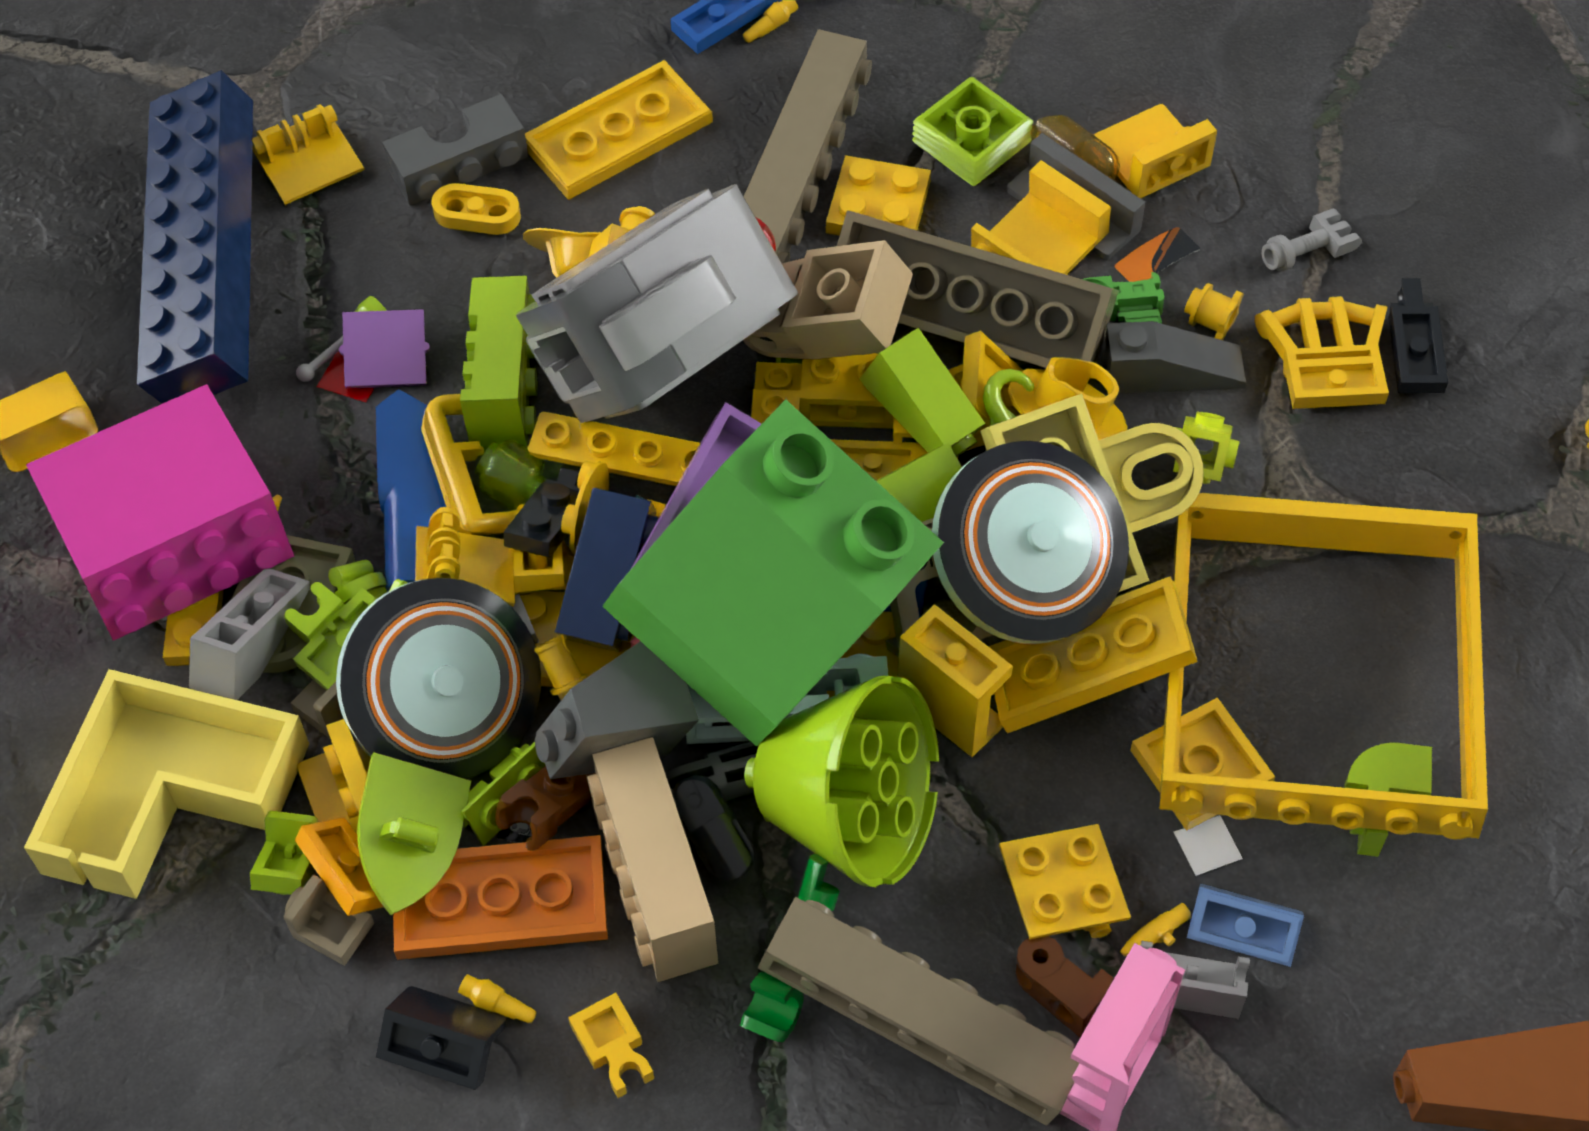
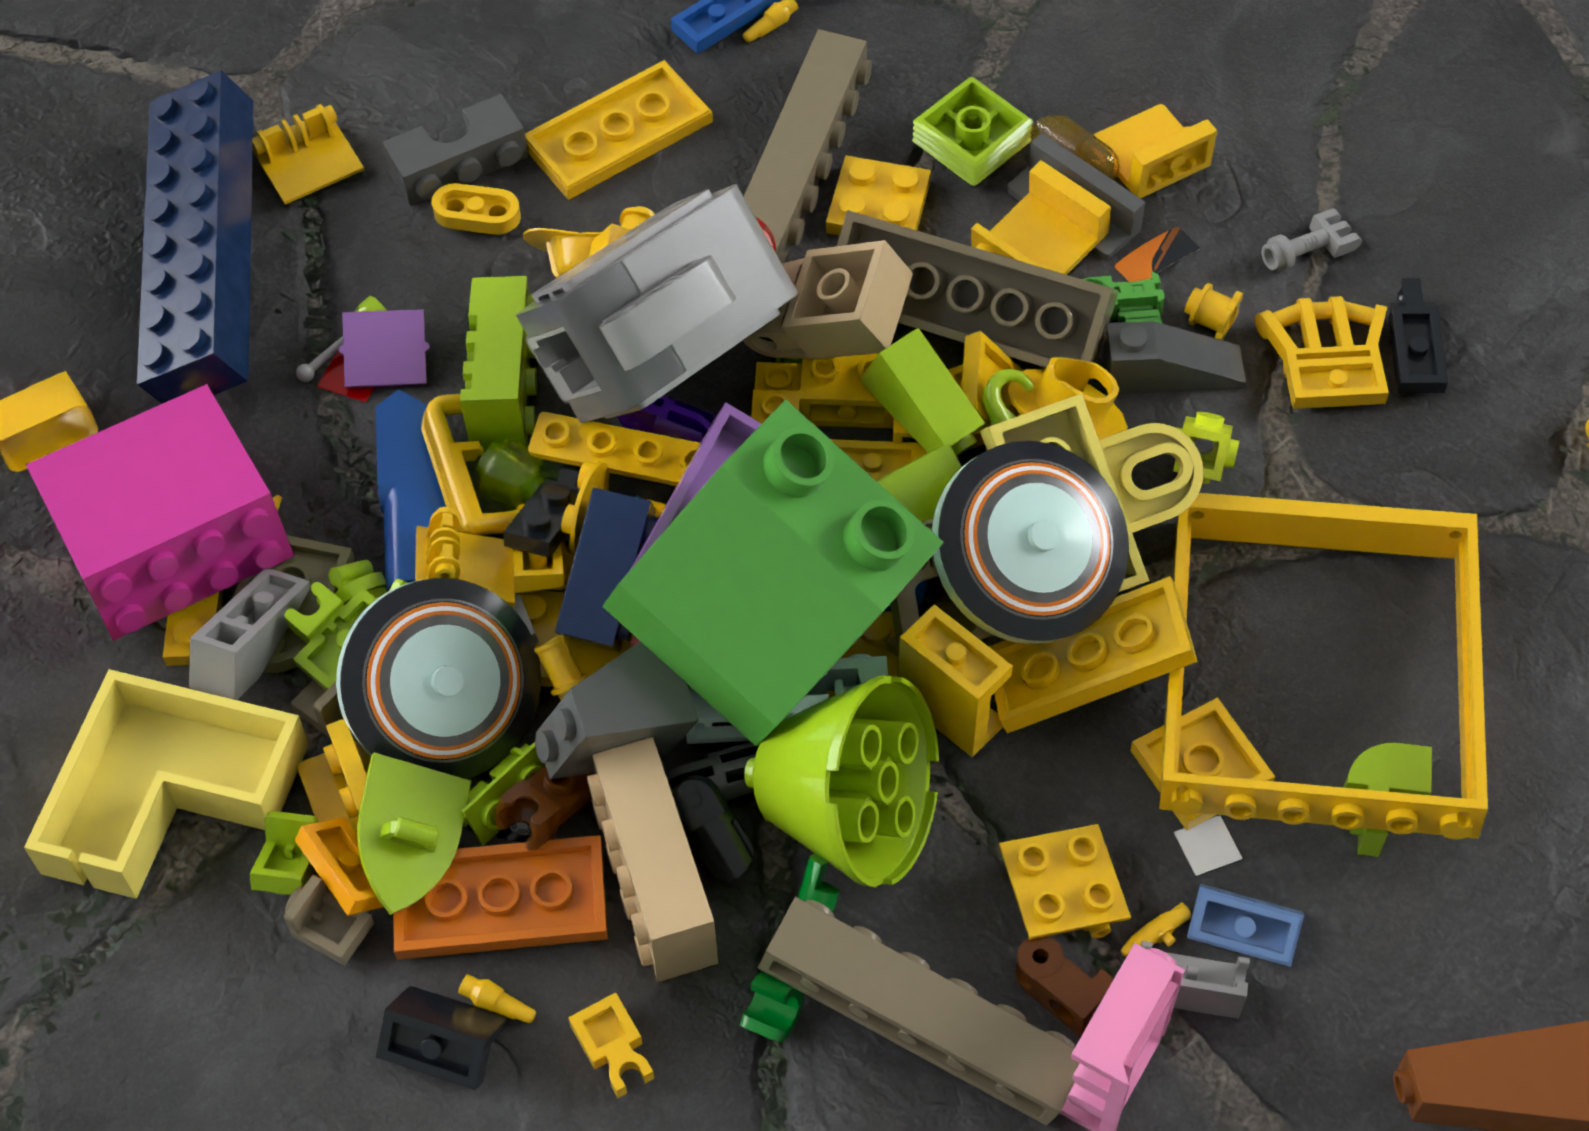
none -> dark purple arm [618,396,716,443]

